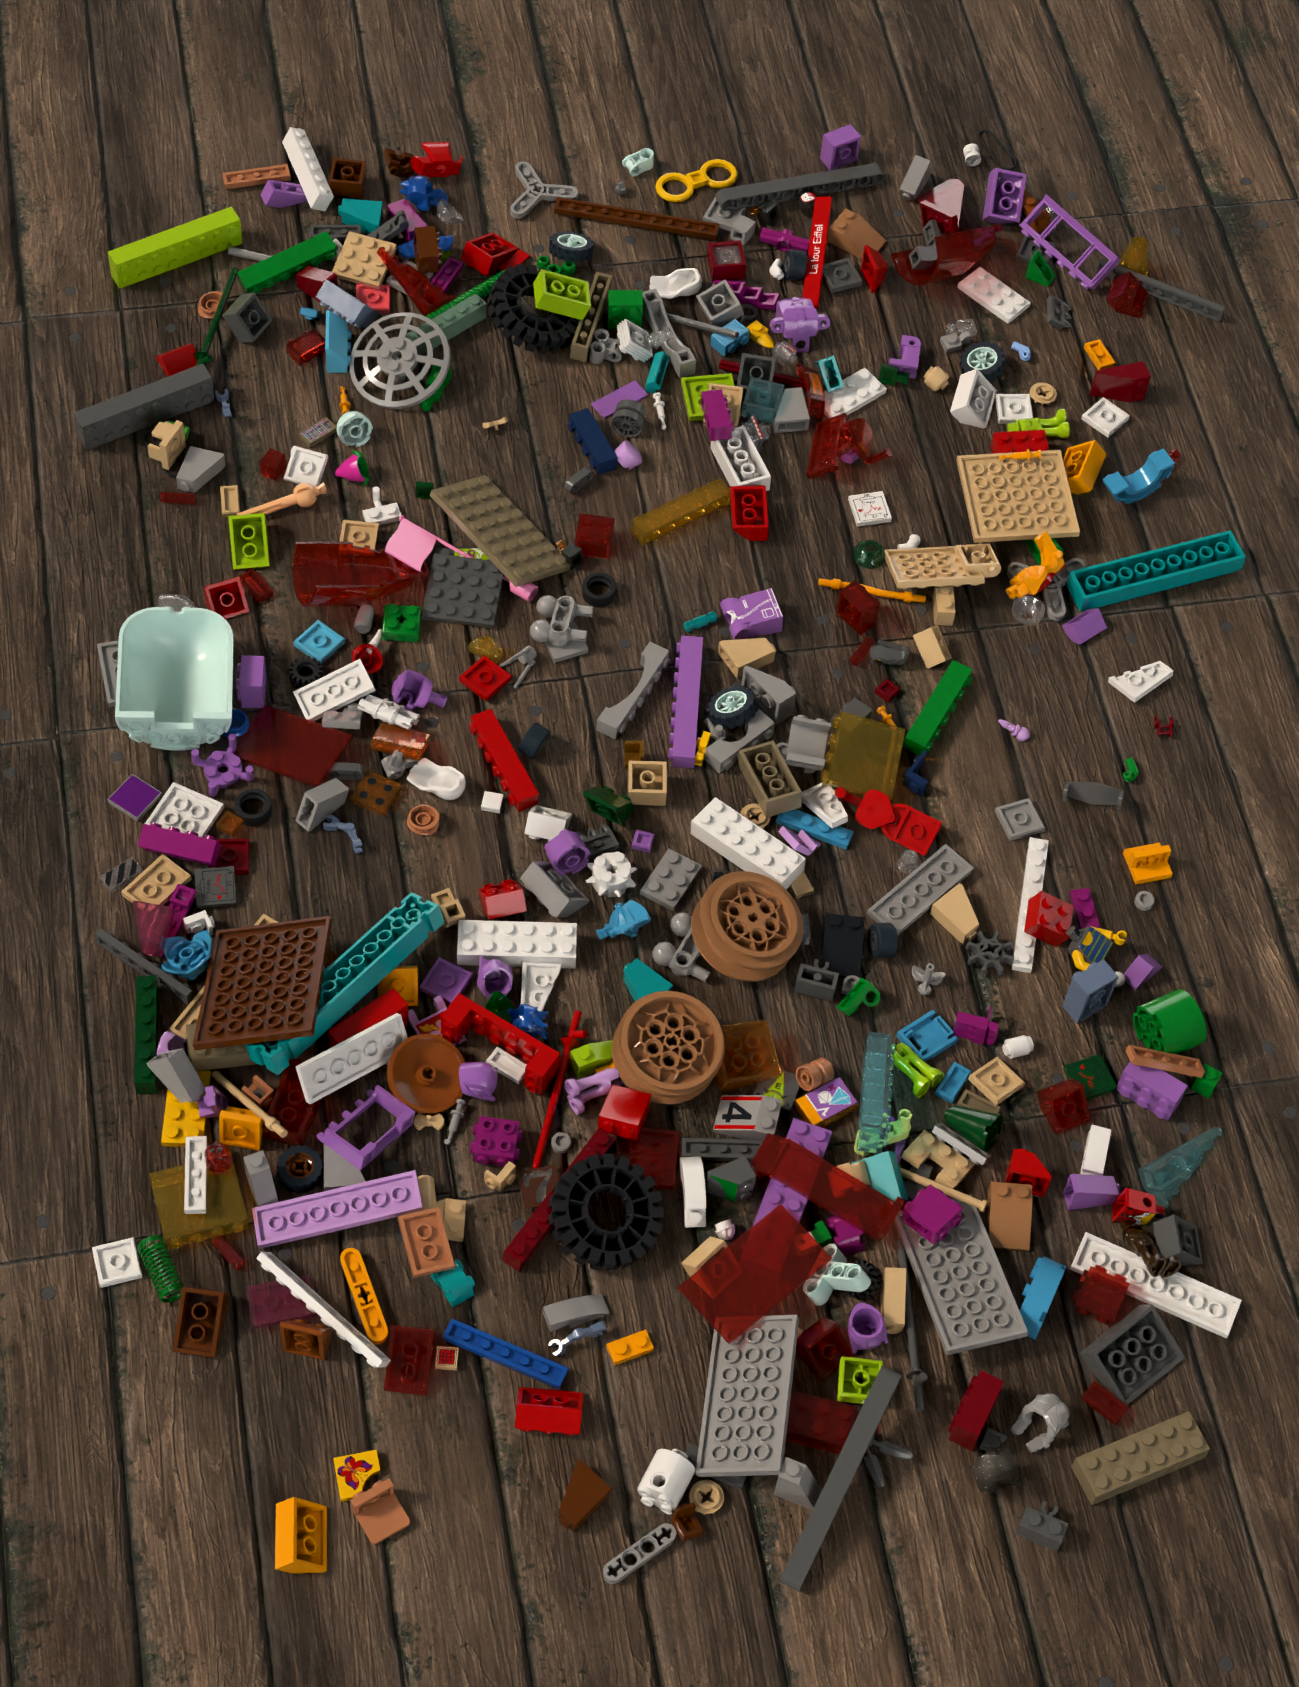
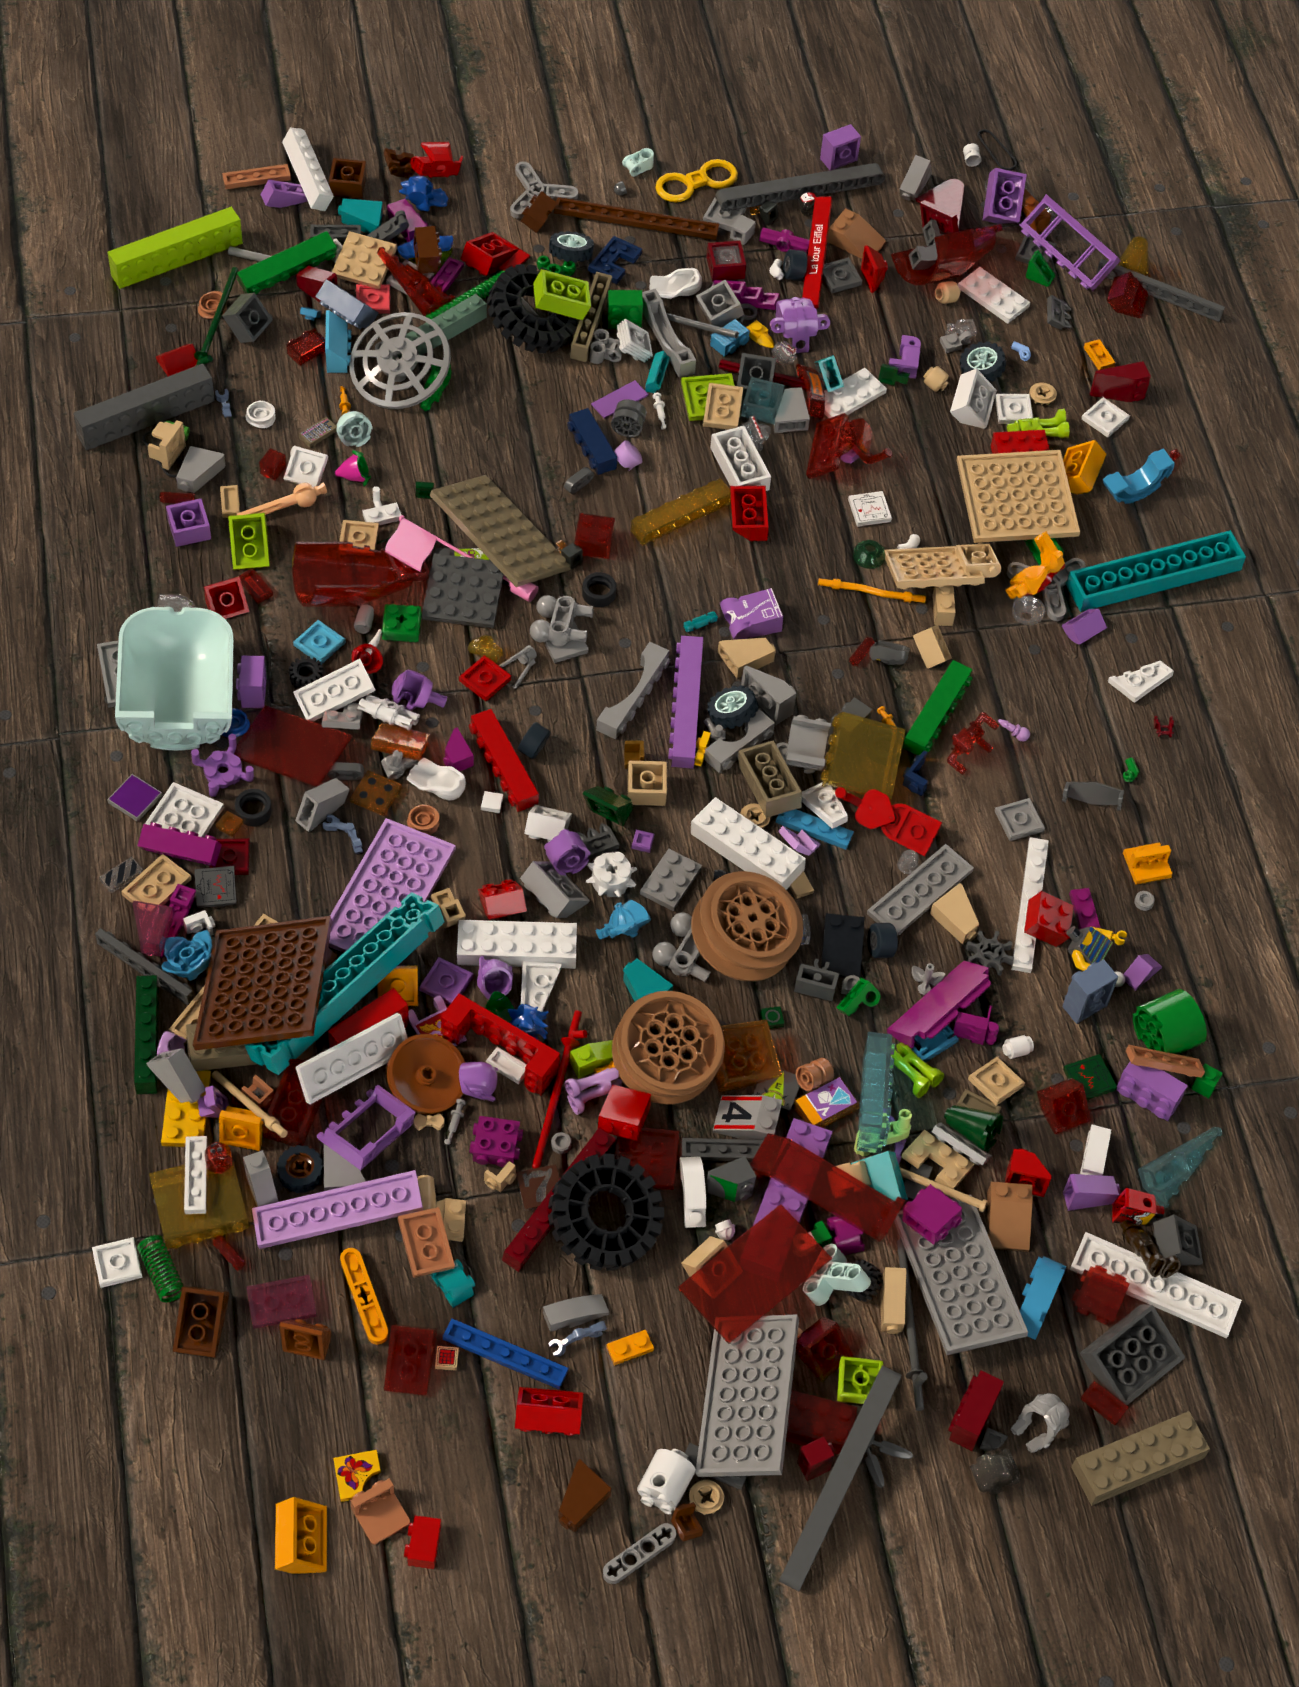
white plate [256,1252,391,1368] -> none
clear piece [437,199,463,225] -> none
tan piece [482,416,508,431] -> none
clear cone [647,328,674,349] -> none
magenta brick [701,389,734,441] -> none
light grey slope [774,1457,822,1510] -> none
clear red brick [836,580,880,635] -> none
medium lavender helmet [848,1303,888,1354] -> none
dark red tile [874,678,901,703] -> none
dark azure tile [935,1061,972,1104] -> none
light orange piece [999,449,1041,461] -> none
dark grey brick [1016,1501,1068,1552] -> none
none -> medium lavender brick [166,499,211,547]
none -> white piece [246,401,275,428]
none -> lavender plate [328,818,456,953]
none -> red brick [404,1515,441,1569]
none -> magenta slope [443,727,474,771]
none -> reddish brown brick [521,191,557,233]
none -> dark blue plate [588,236,642,284]
none -> dark green tile [761,1006,784,1029]
none -> dark red brick [797,1437,835,1481]
none -> magenta slope [887,961,991,1049]
none -> tan head [935,281,961,304]
none -> clear red plate [947,712,999,775]

